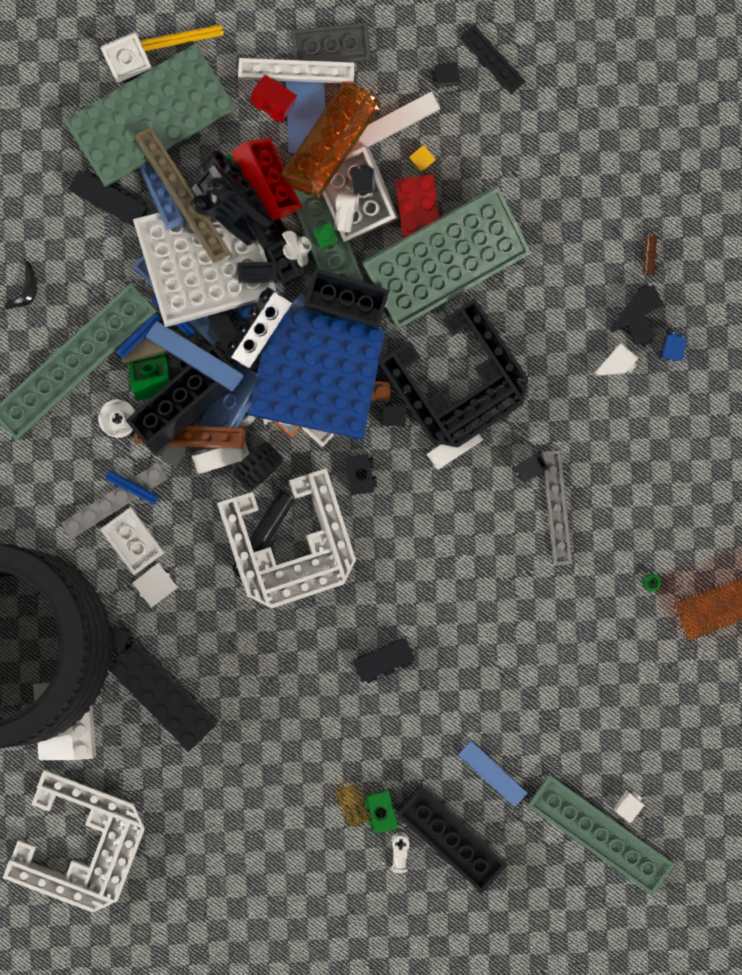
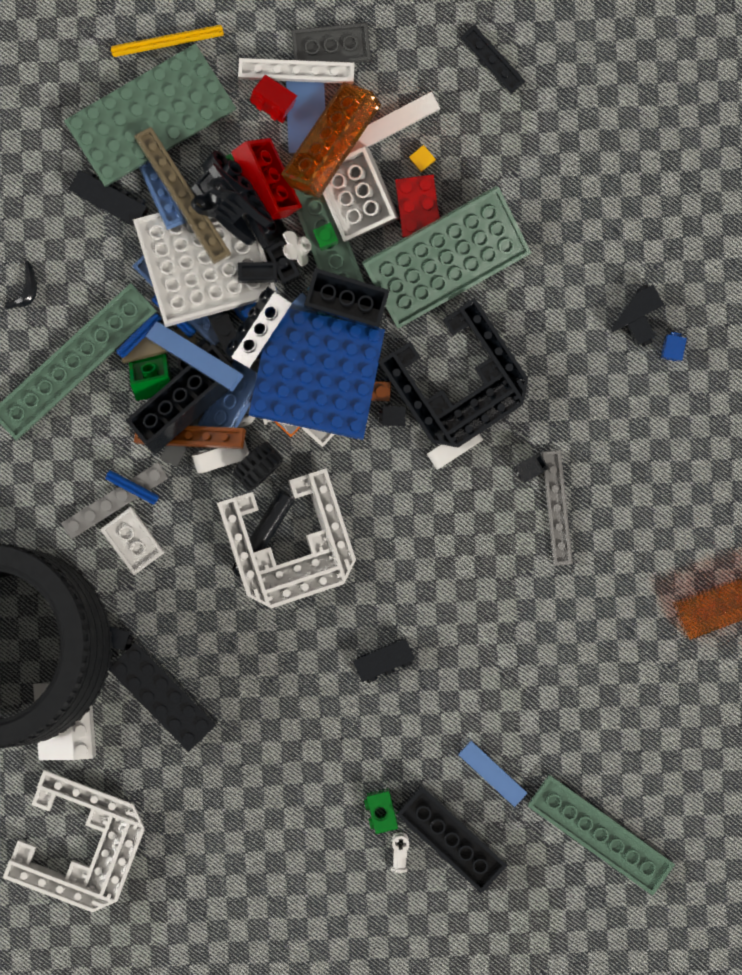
white plate [98,399,136,438] -> none
white plate [100,31,152,83] -> none
white piece [132,562,178,608] -> none
white piece [334,192,359,233] -> none
clear yellow tile [336,784,368,827] -> none
black brick [345,454,377,495] -> none
black brick [351,165,377,195] -> none
black brick [431,62,460,88] -> none
white slope [594,343,638,376] -> none
white brick [613,790,645,823] -> none
reddish brown pin [642,235,658,275] -> none
green plate [642,573,661,592] -> none

